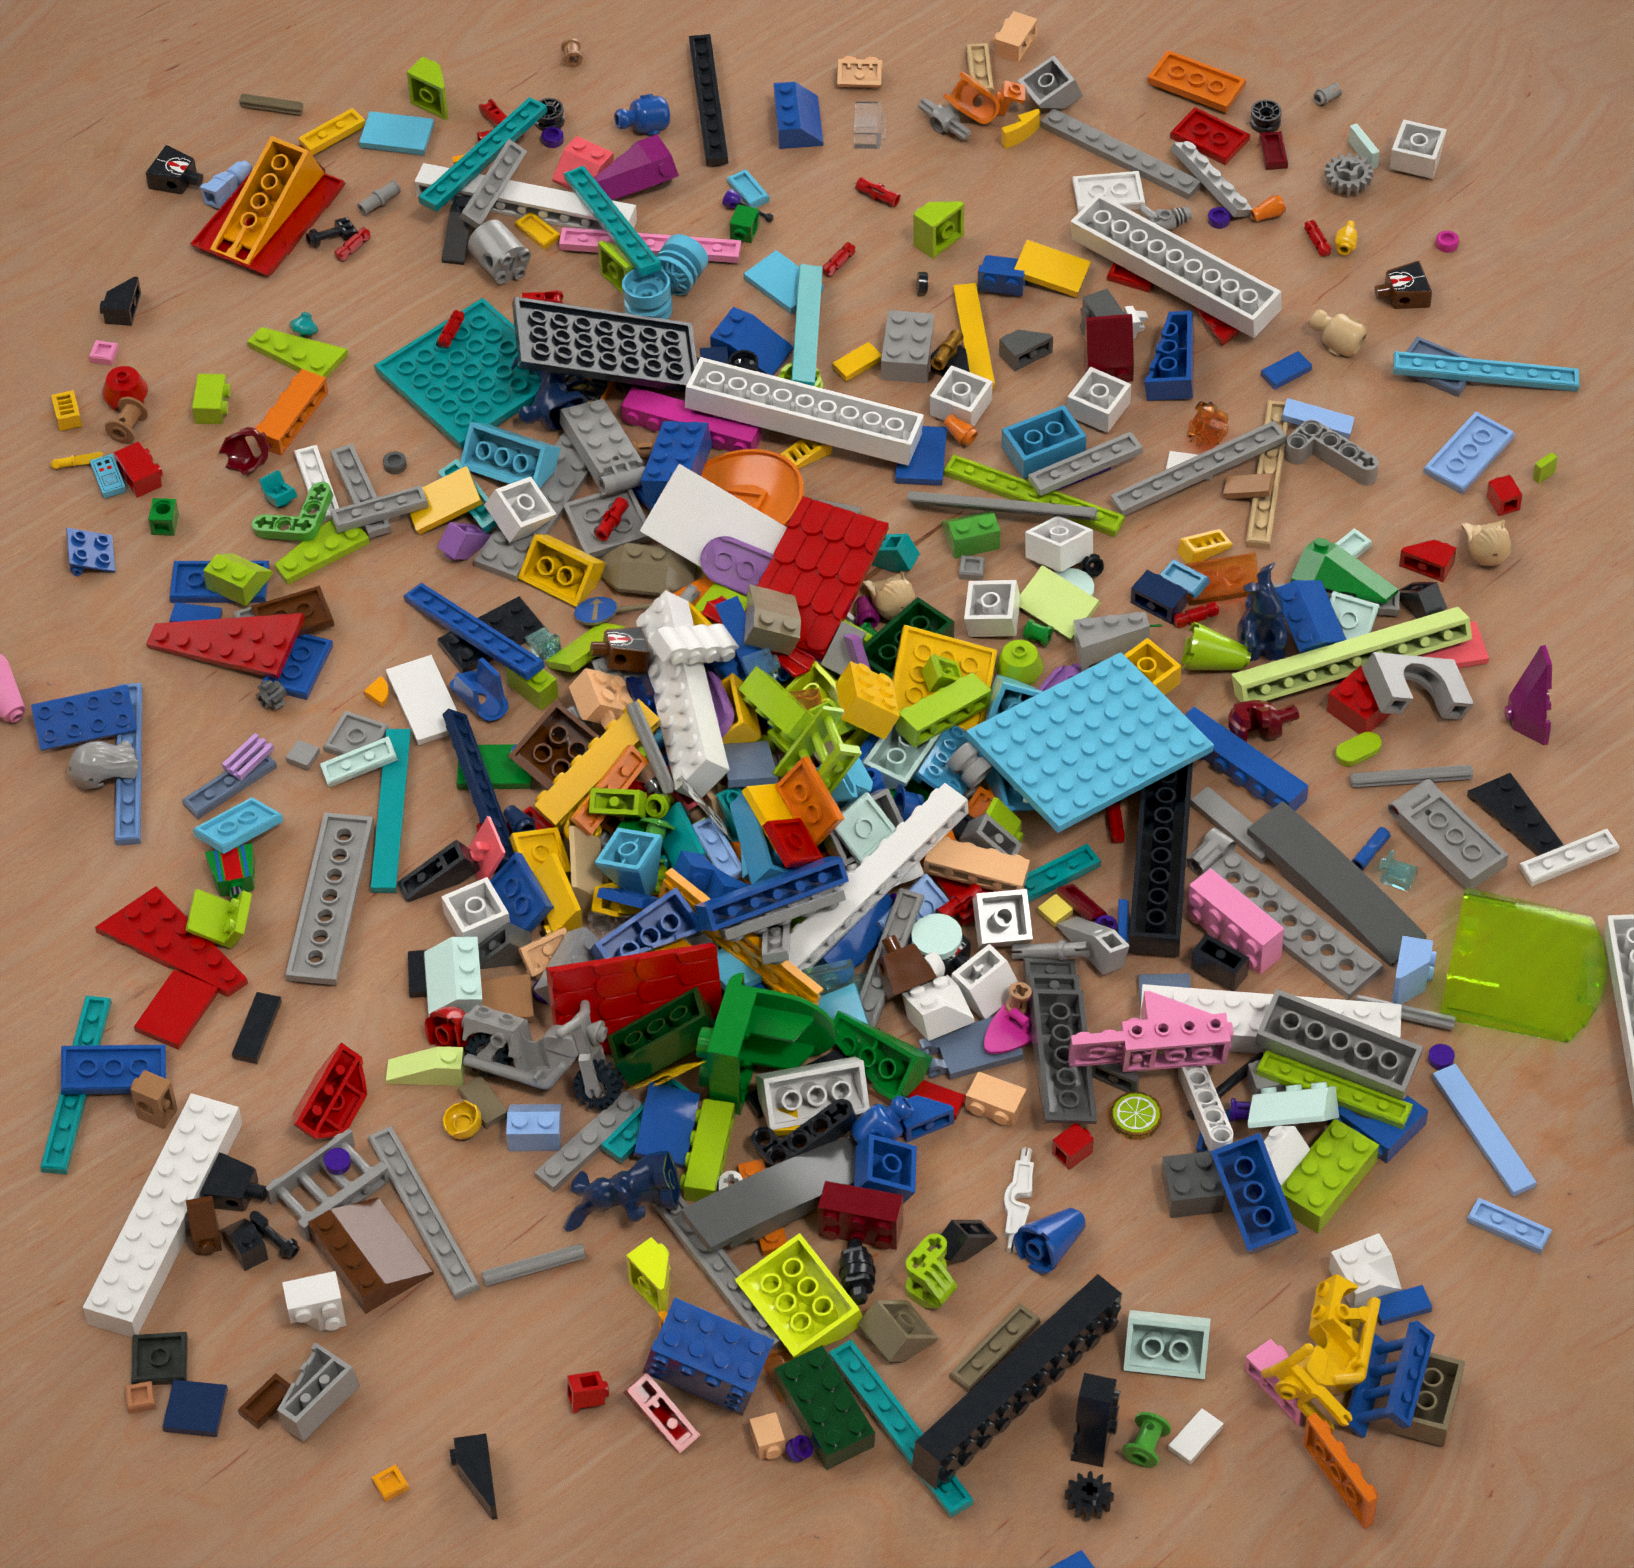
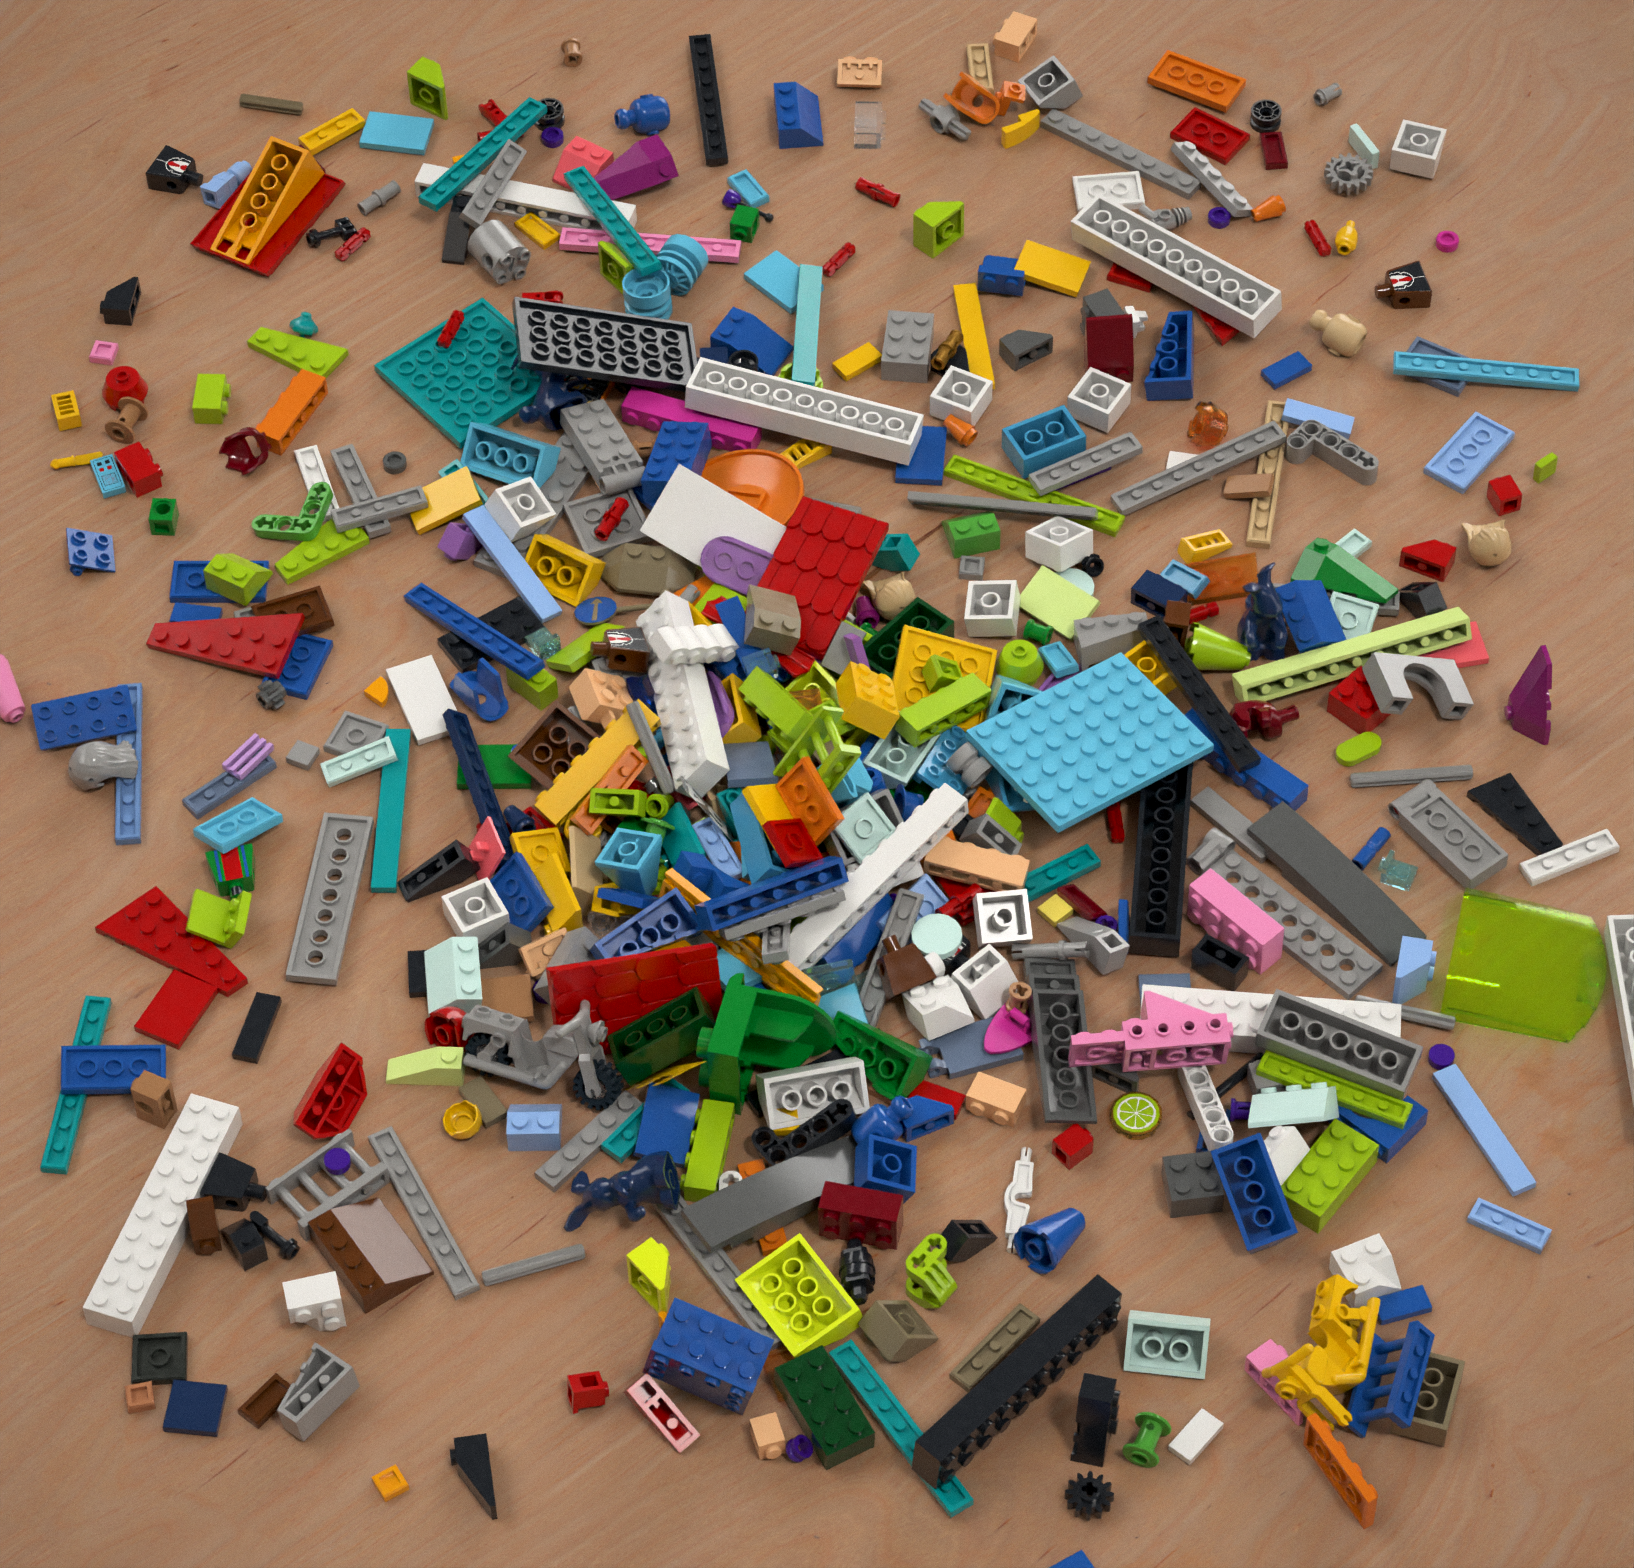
teal bracket [259,470,298,507] -> none
black tile [916,272,928,295] -> none
none -> light blue tile [462,505,562,624]
none -> medium azure tile [1038,641,1079,678]
none -> black plate [1137,615,1261,773]
none -> reddish brown brick [1163,600,1191,649]

